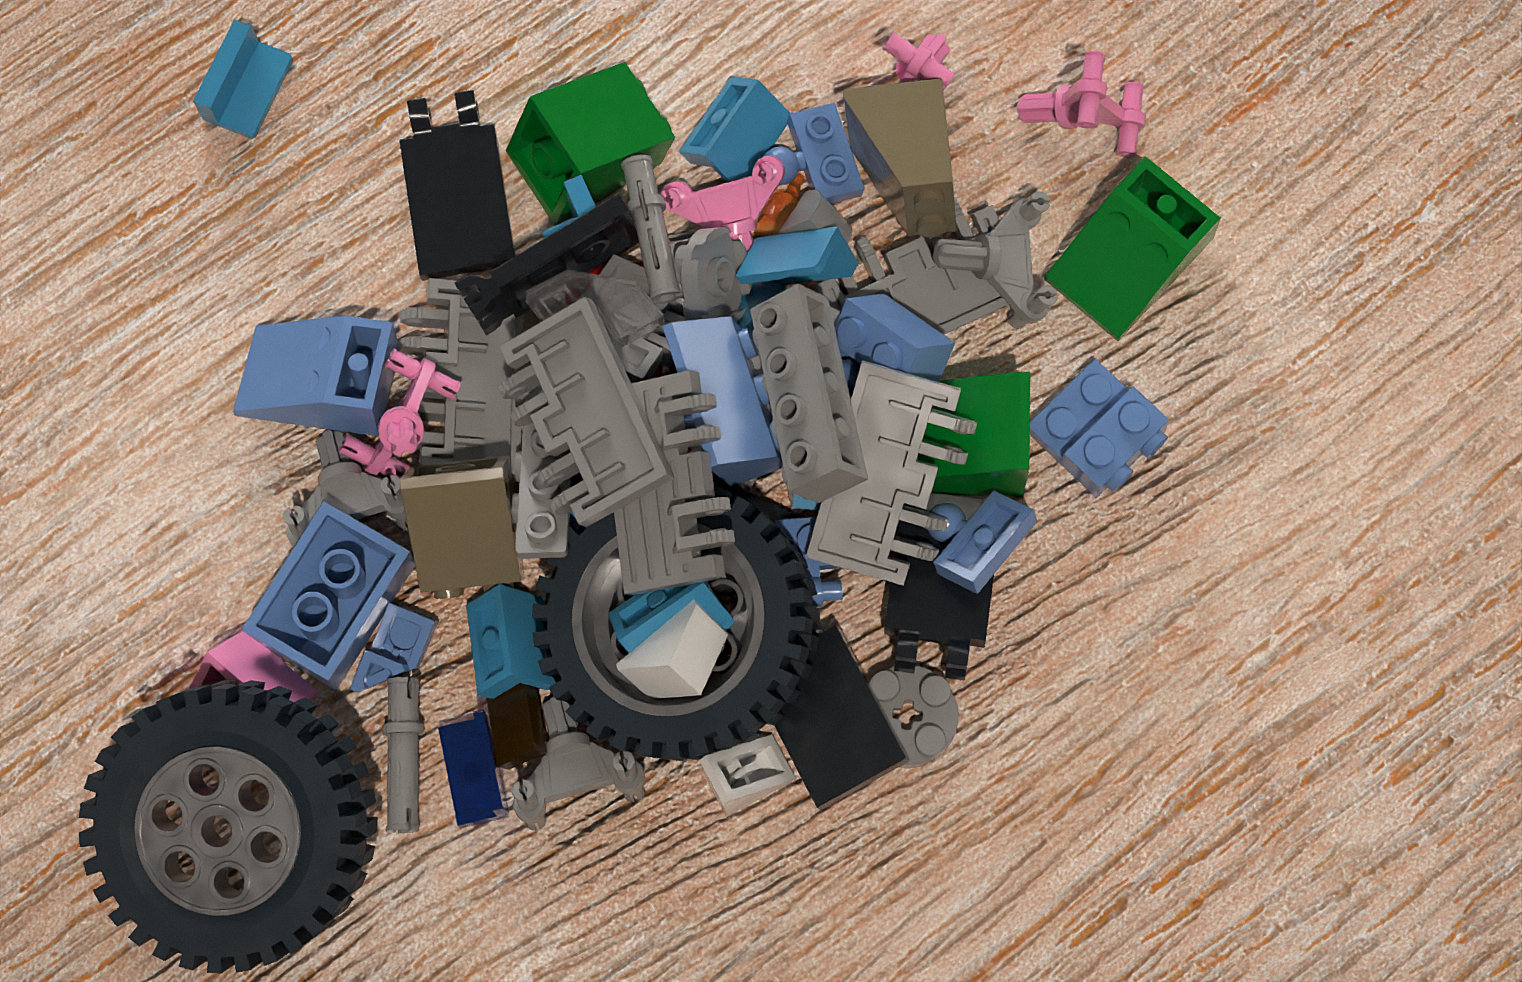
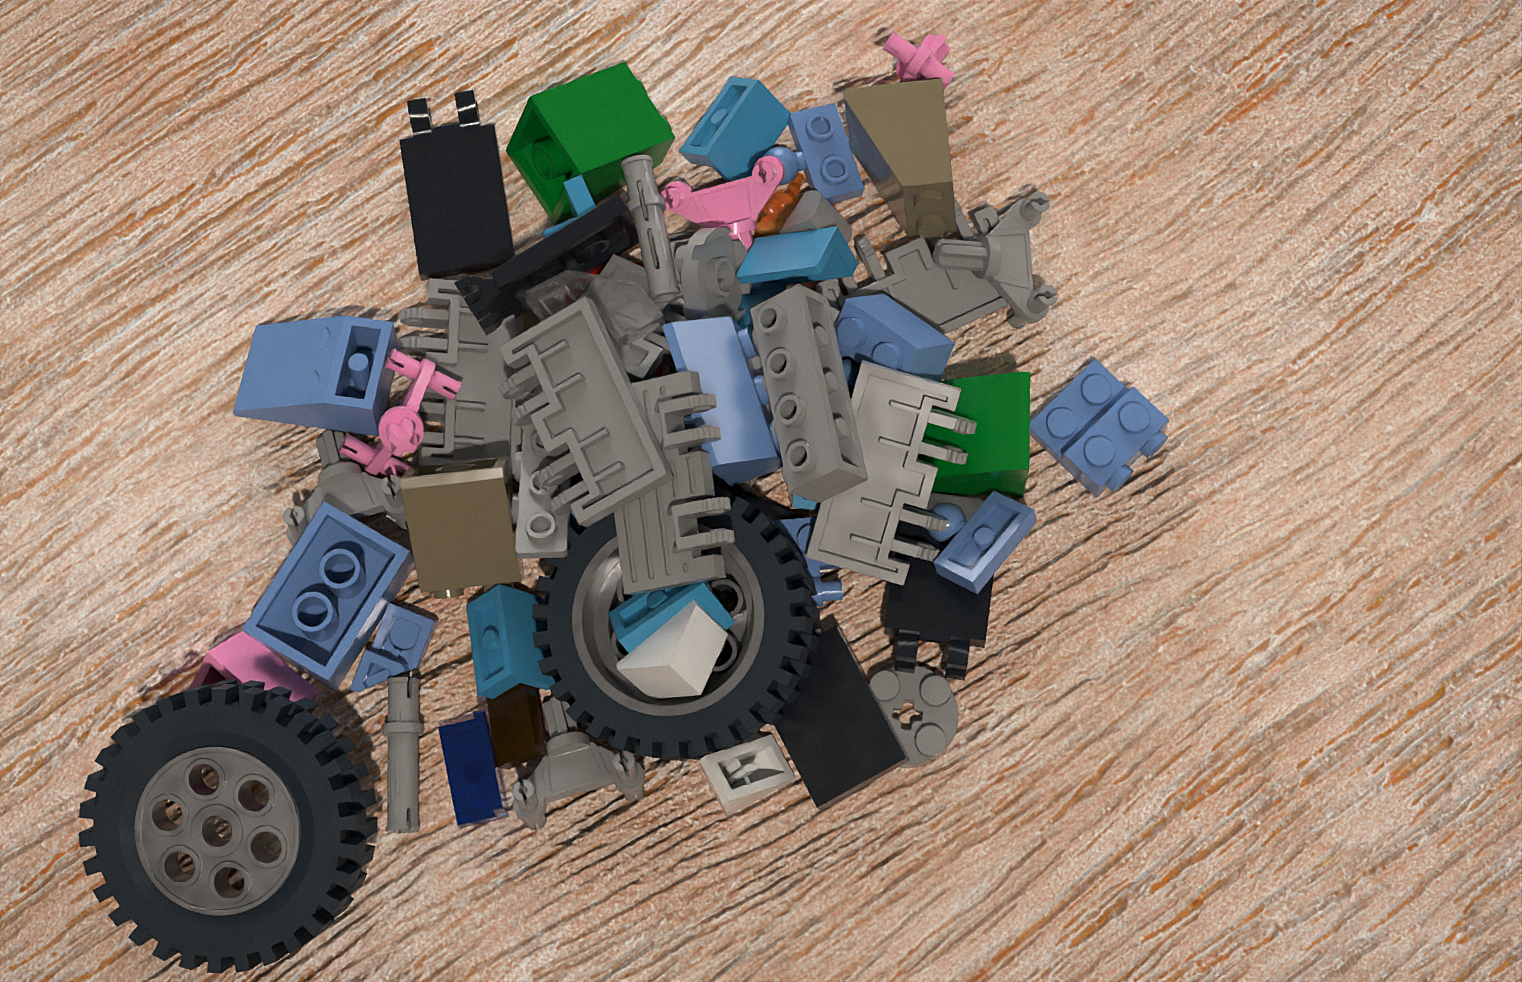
dark azure panel [193,19,293,139] -> none
bright pink axle [1017,51,1146,158] -> none
green slope [1044,156,1221,341] -> none

